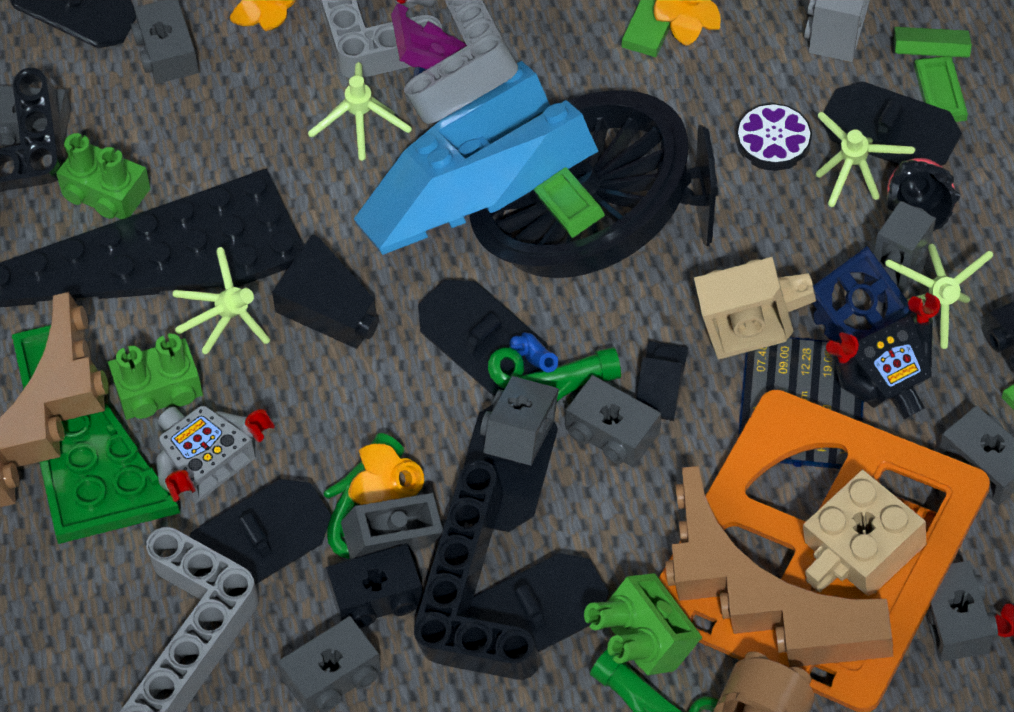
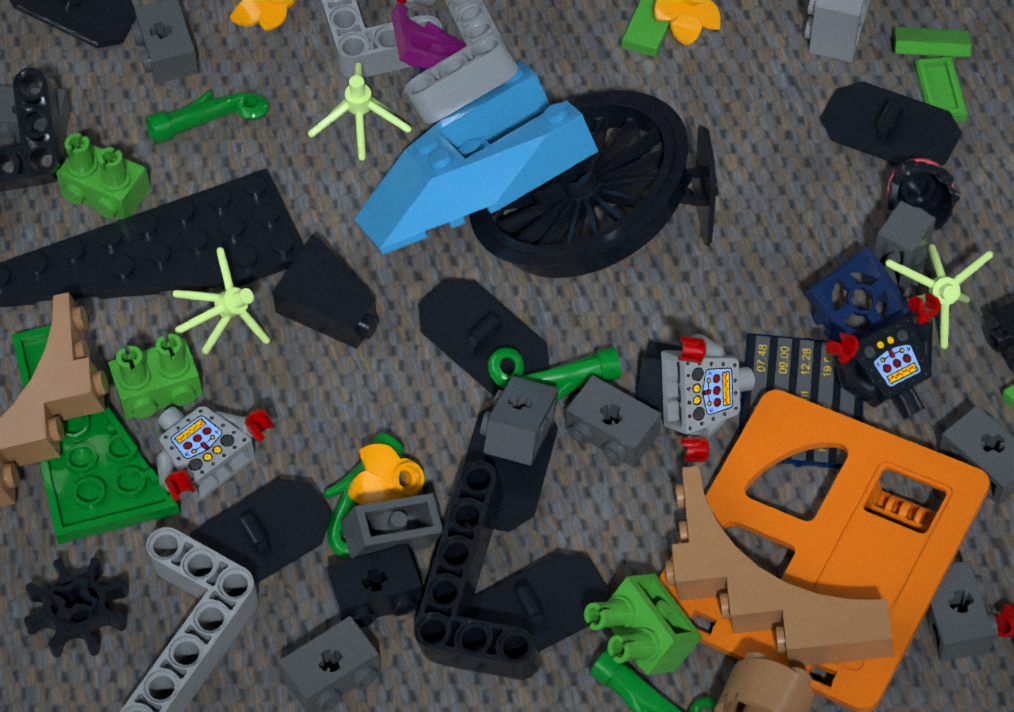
blue arm [510,333,558,372] -> none
bright green tile [534,167,605,238] -> none
tan hinge [694,257,816,359] -> none
tile [736,103,812,171] -> none
tan hinge [803,469,927,596] -> none
yellowish green plant [815,112,915,207] -> none
none -> black gear [24,557,128,657]
none -> green plant [145,91,270,145]
none -> torso [661,334,755,462]

